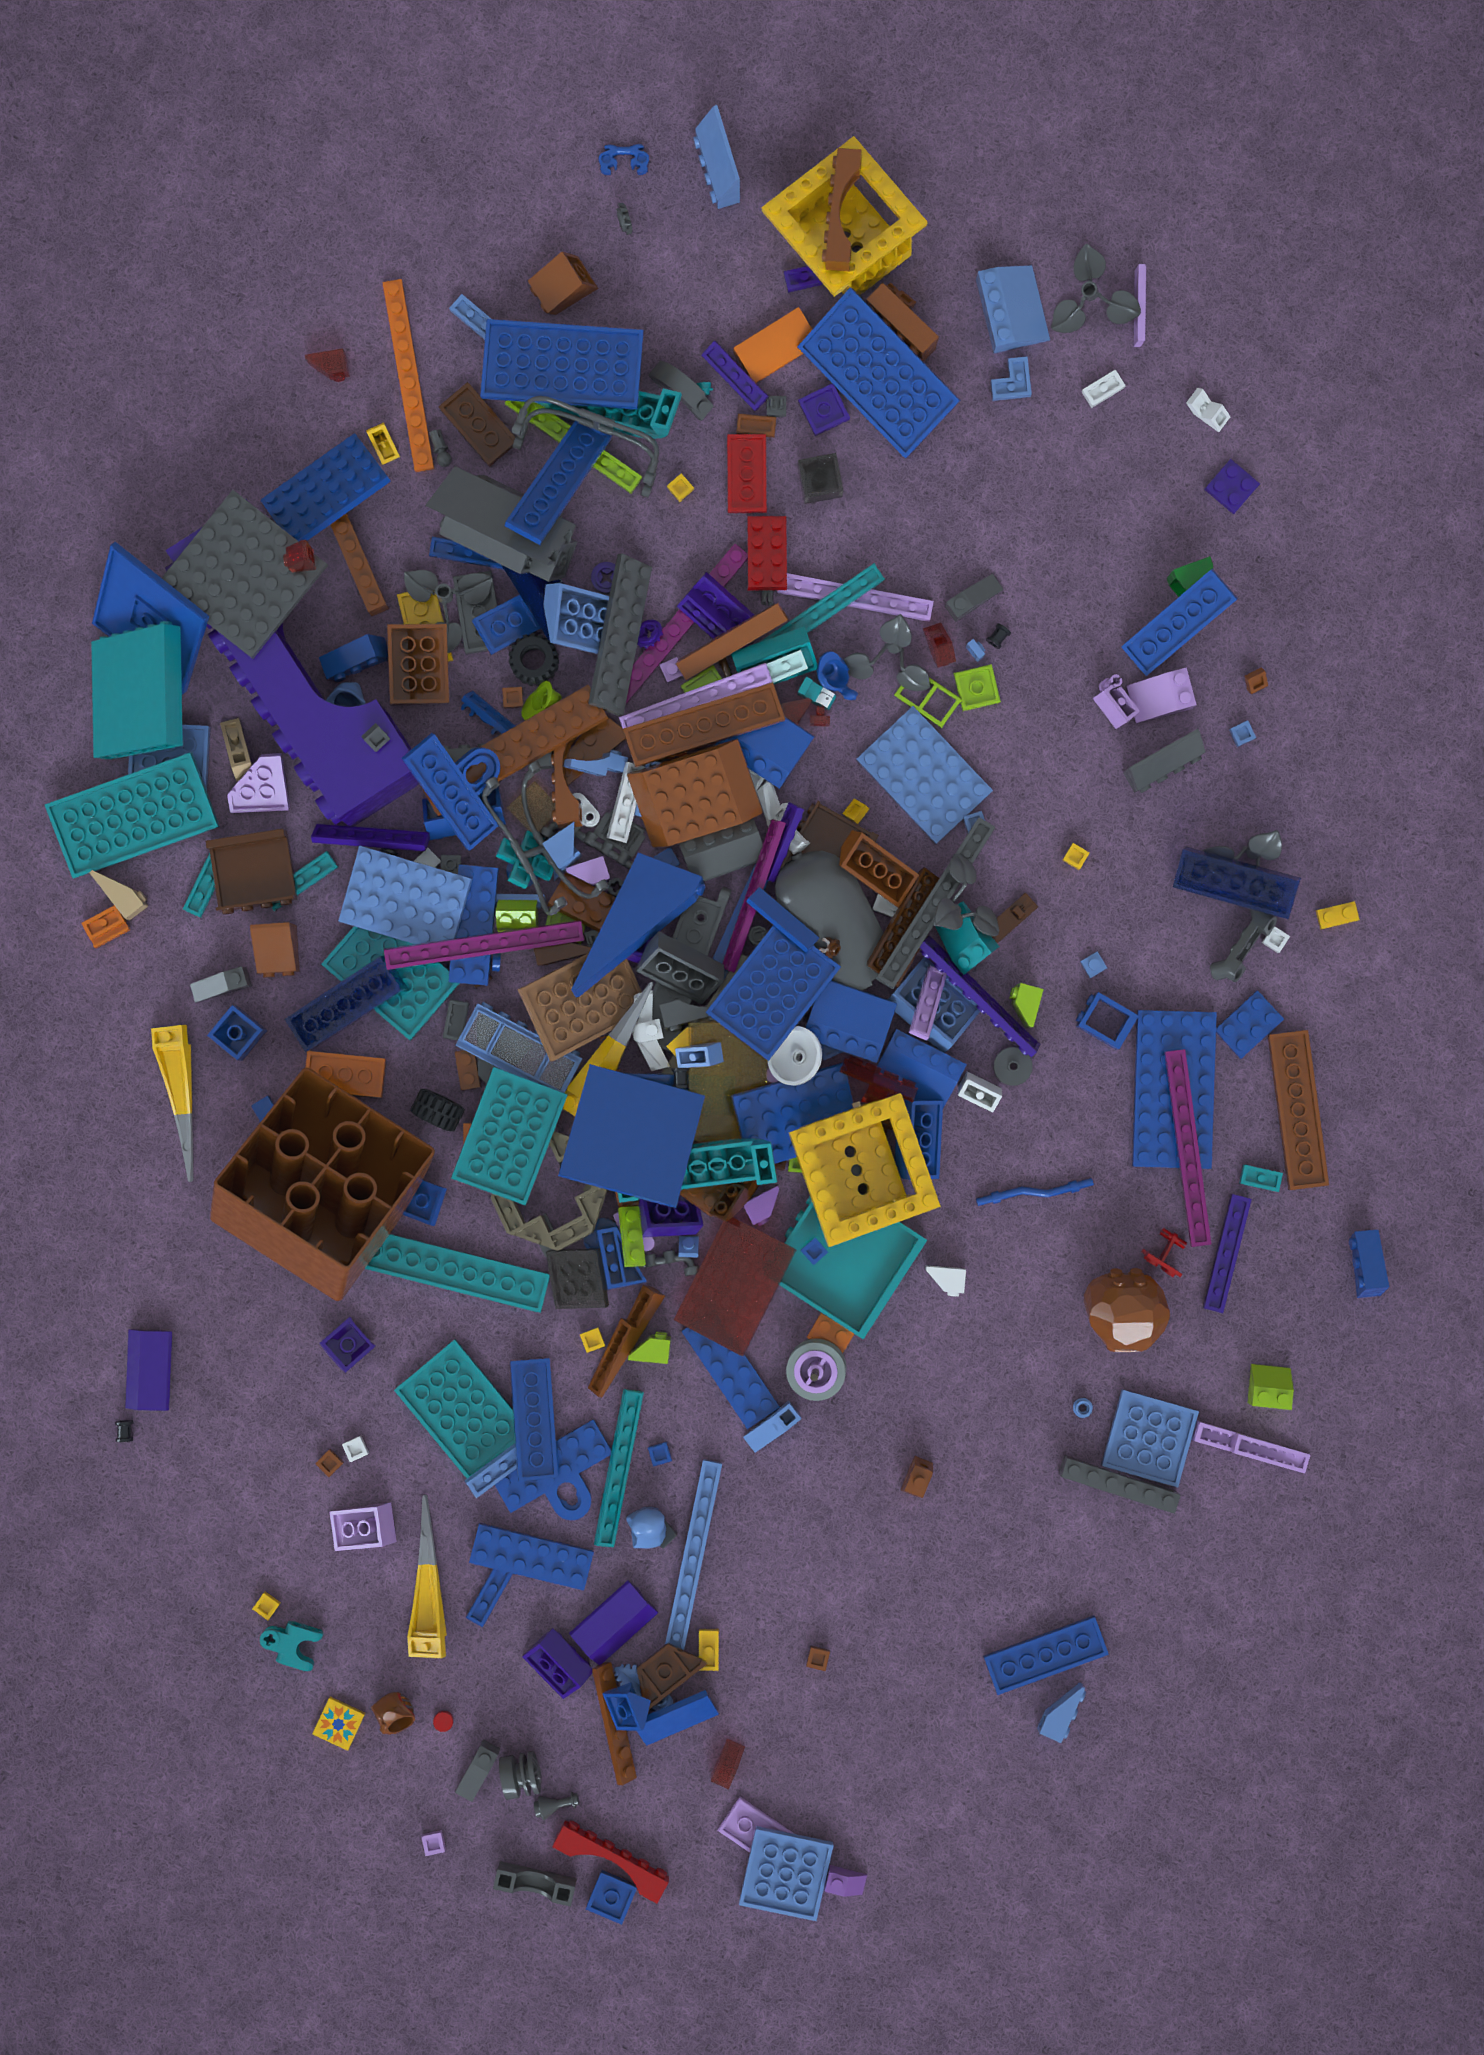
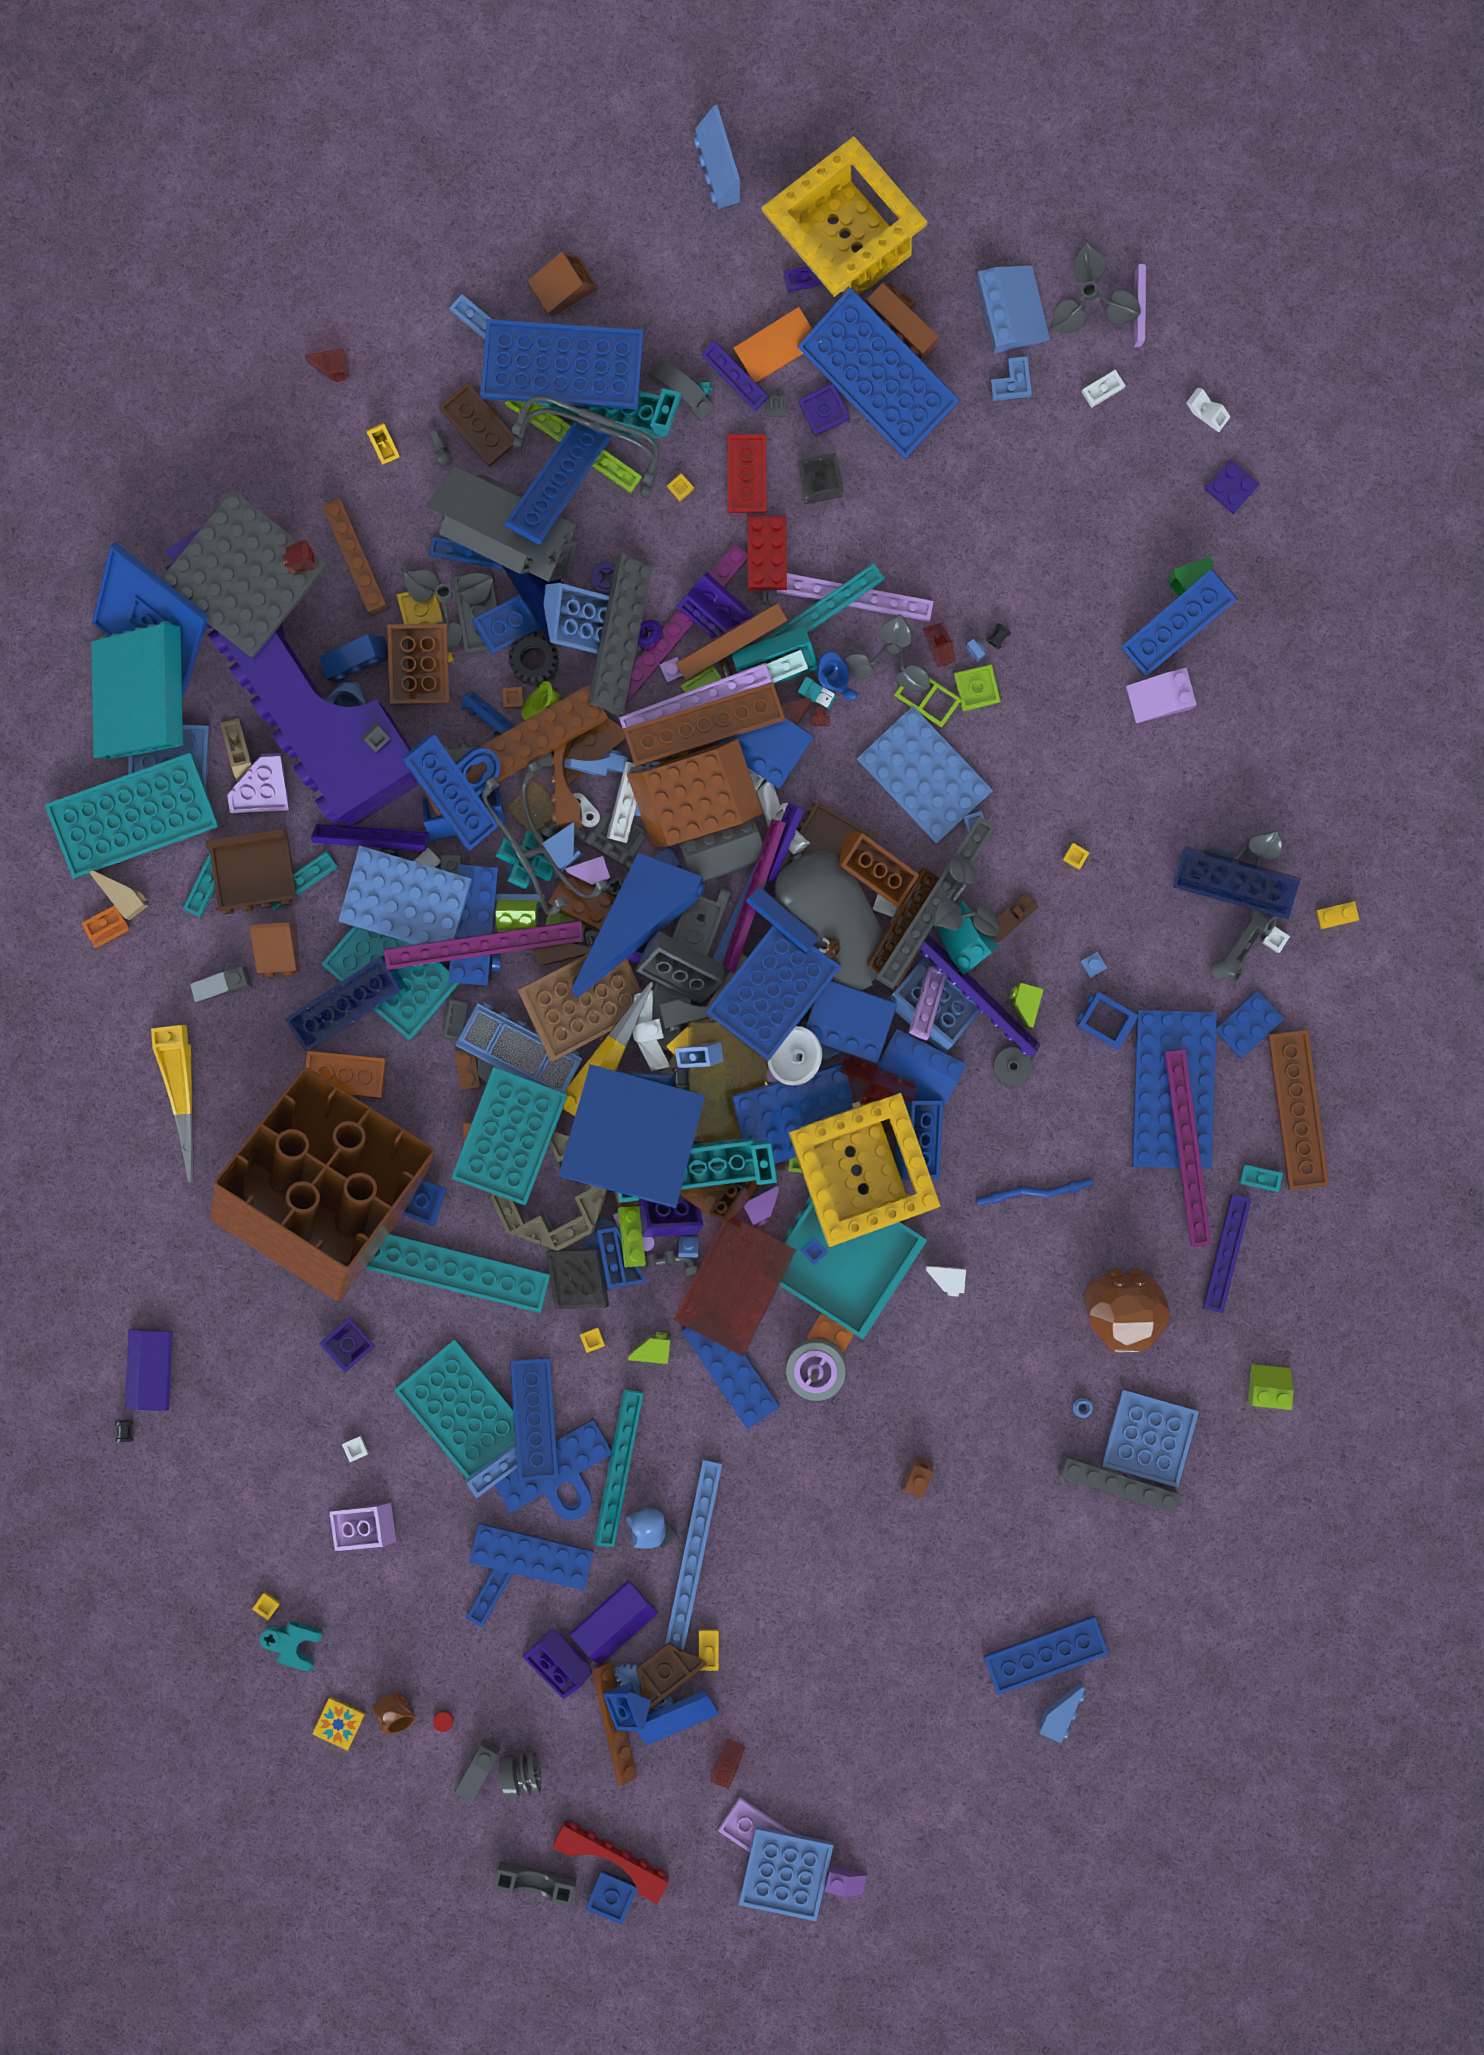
blue slope [207,1005,267,1061] -> none
blue tile [251,1096,274,1122] -> none
blue plate [260,433,391,544] -> none
dark orange plate [315,1449,344,1477] -> none
orange plate [382,279,434,472] -> none
yellow plate [407,1495,447,1658] -> none
black tyre [410,1089,465,1132] -> none
lavender plate [421,1830,446,1856] -> none
dark grey piece [534,1792,579,1820] -> none
dark orange slope [588,1285,665,1398] -> none
blue helmet [599,144,649,175] -> none
dark grey gear [616,203,632,235] -> none
blue tile [648,1441,672,1467] -> none
dark orange tile [736,414,776,438] -> none
medium blue slope [743,1400,802,1453] -> none
dark grey wheel [749,926,767,946] -> none
dark orange plate [806,1646,830,1671] -> none
dark orange arch [822,148,862,271] -> none
yellow plate [842,799,869,824] -> none
dark grey slope [945,574,1004,623] -> none
white brick [958,1072,1002,1112] -> none
lavender hinge [1093,674,1140,729] -> none
dark grey slope [1123,729,1205,793] -> none
red plate [1141,1228,1187,1277] -> none
lavender slope [1191,1420,1310,1473] -> none
medium blue plate [1229,721,1256,747] -> none
dark orange plate [1244,667,1268,694] -> none
blue wedge [1349,1230,1389,1298] -> none

